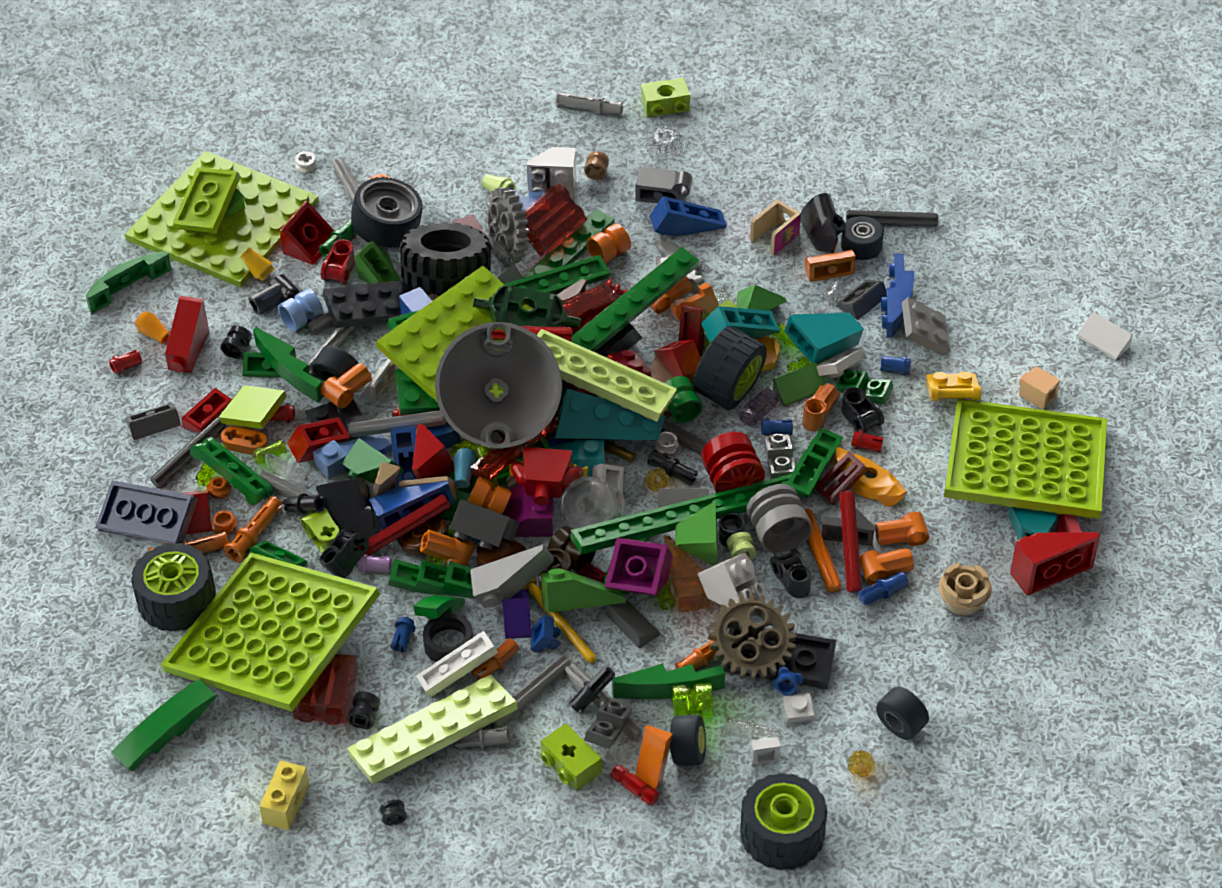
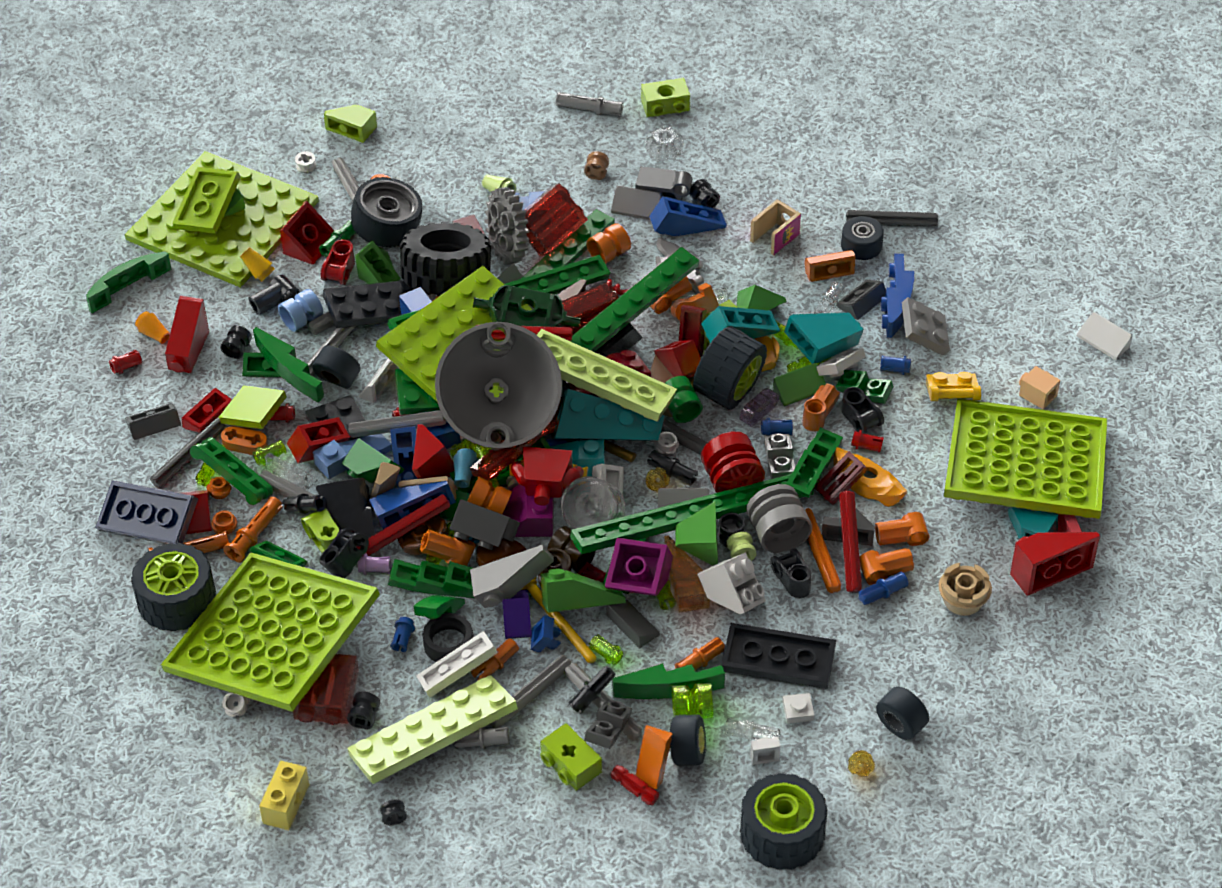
green slope [111,679,218,771] -> none
orange piece [321,363,372,408] -> none
white slope [527,147,576,200] -> none
dark tan gear [708,593,797,681] -> none
blue plate [772,667,803,696] -> none
black panel [801,193,846,253] -> none
none -> white plate [222,692,249,717]
none -> lime slope [323,104,377,143]
none -> clear neon green pin [589,634,623,665]
none -> light grey slope [611,186,661,220]
none -> black wheel [689,179,720,208]

